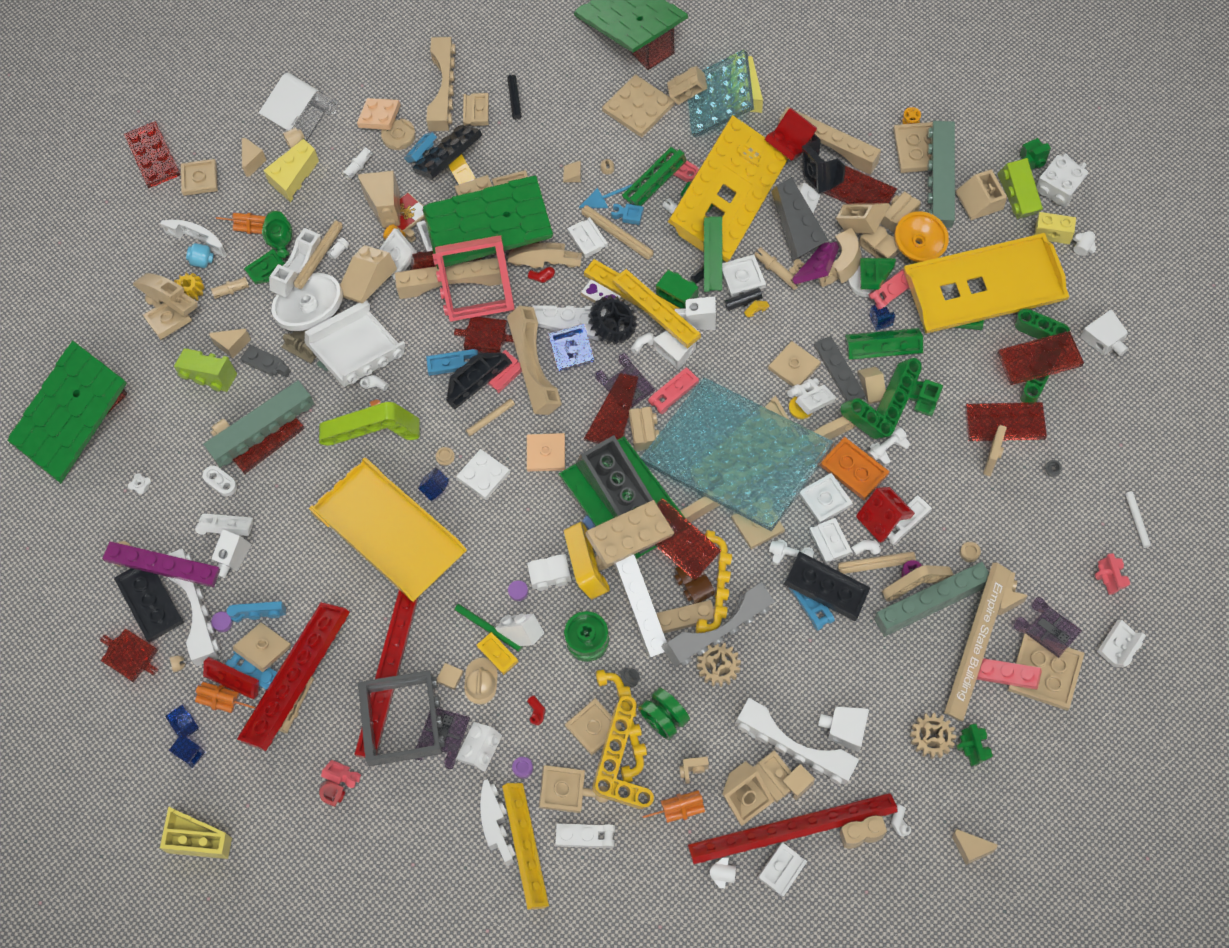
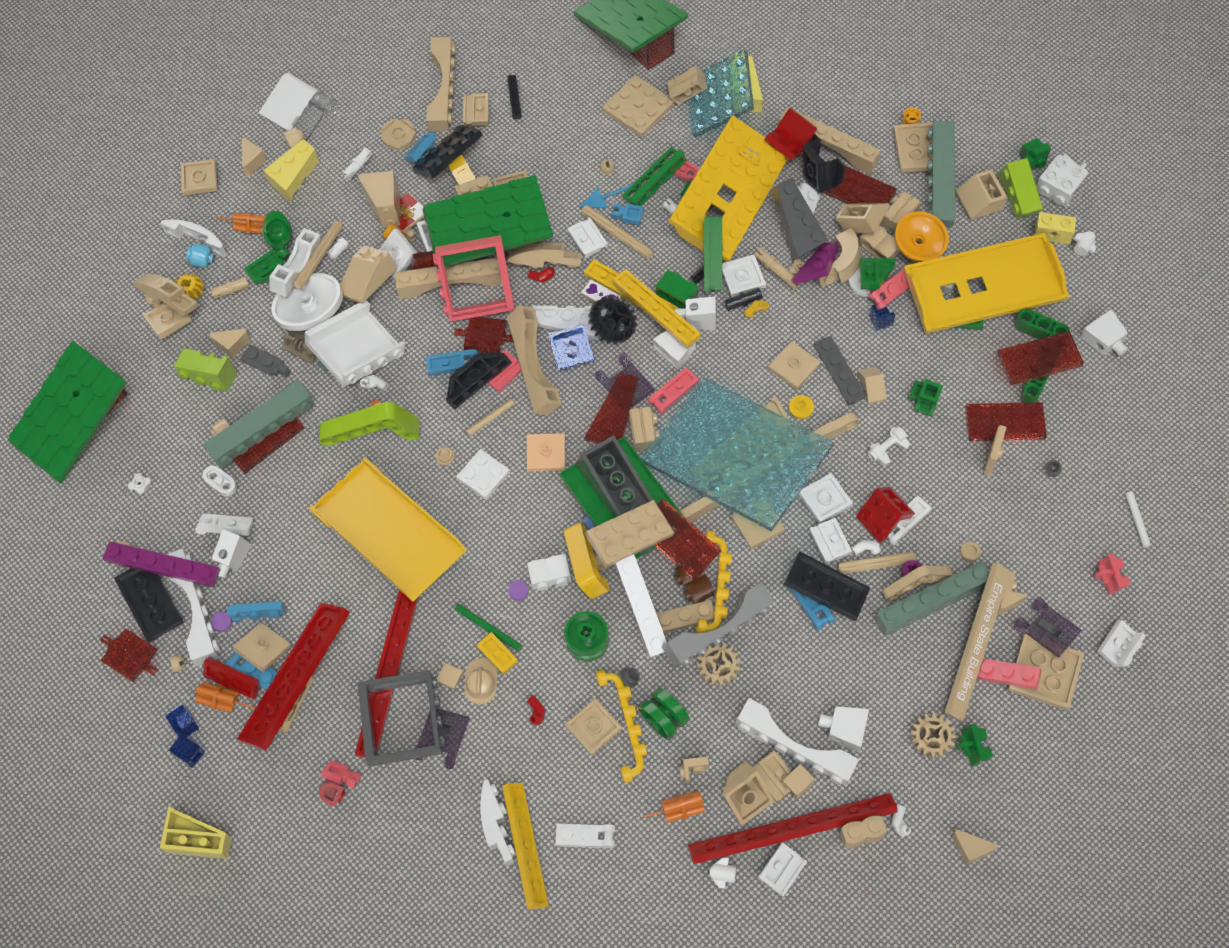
clear red plate [124,121,181,189] -> none
light nougat plate [357,98,401,130] -> none
clear blue panel [418,467,449,501] -> none
white bracket [456,722,502,772] -> none
white slope [495,613,544,646] -> none
medium lavender tile [512,757,533,779] -> none
tan plate [539,765,608,813] -> none
tan slope [563,161,581,182] -> none
yellow beam [592,696,654,809] -> none
white arm [630,333,655,354] -> none
white piece [769,539,814,565] -> none
white plate [787,378,836,415] -> none
orange plate [820,437,890,501] -> none
green beam [840,358,922,439] -> none
green fence [845,328,923,360] -> none

